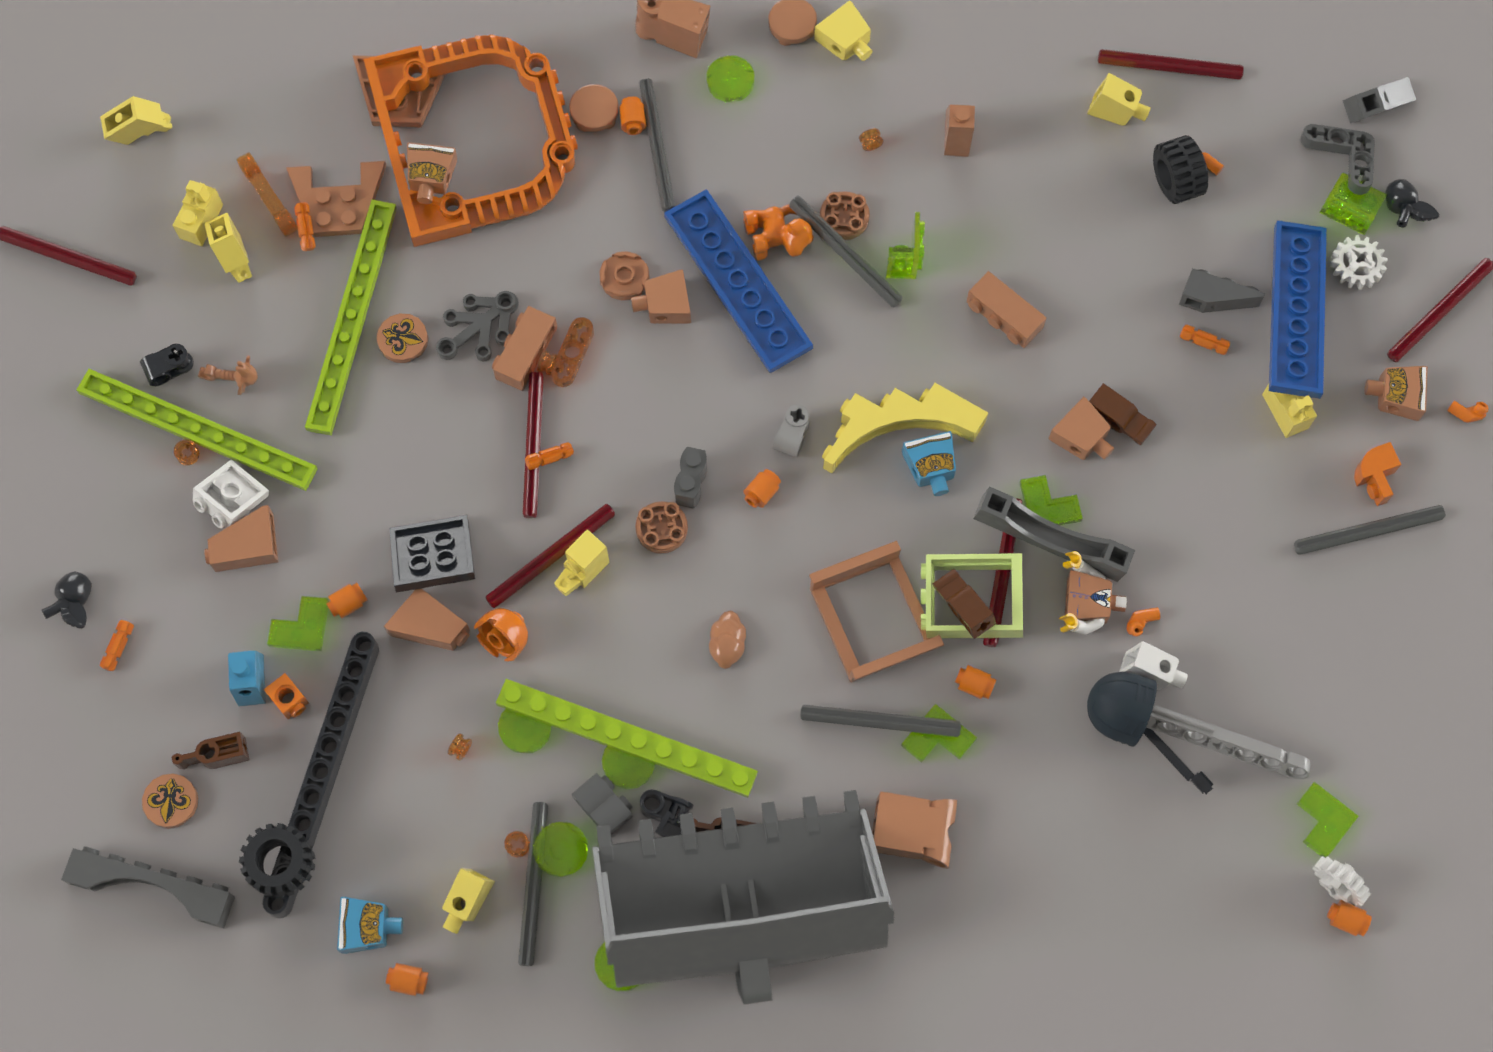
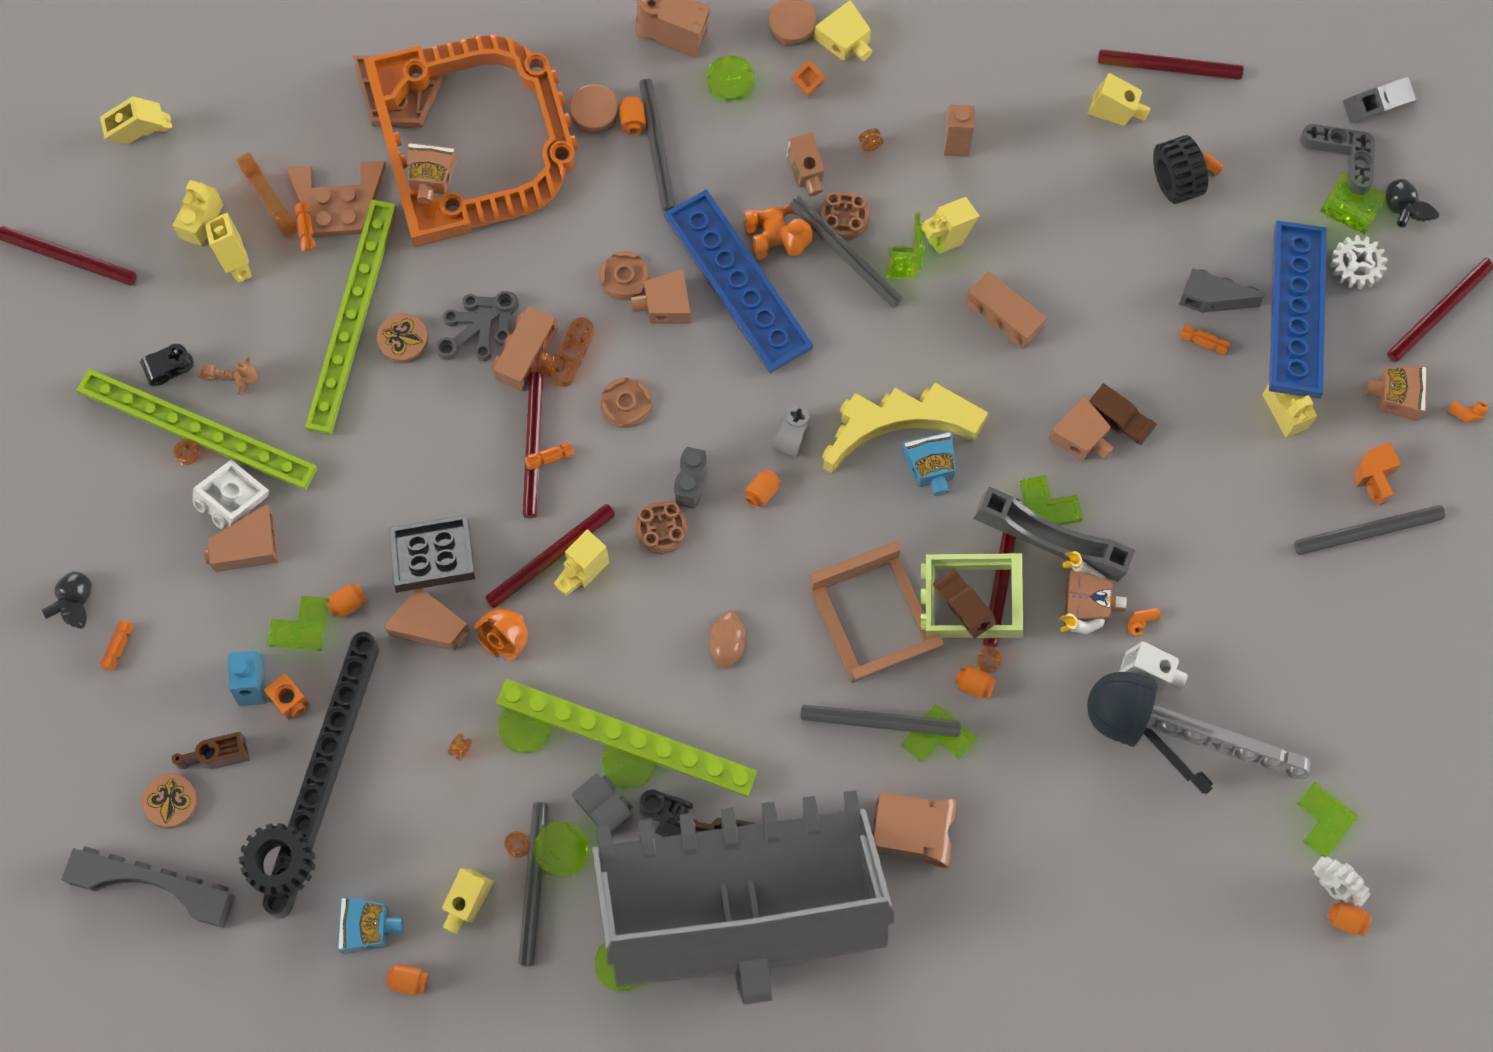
none -> nougat tile [601,377,652,428]
none -> nougat torso [786,132,824,196]
none -> orange brick [791,59,826,98]
none -> light yellow hinge [921,197,980,254]
none -> clear orange bush [977,647,1002,673]

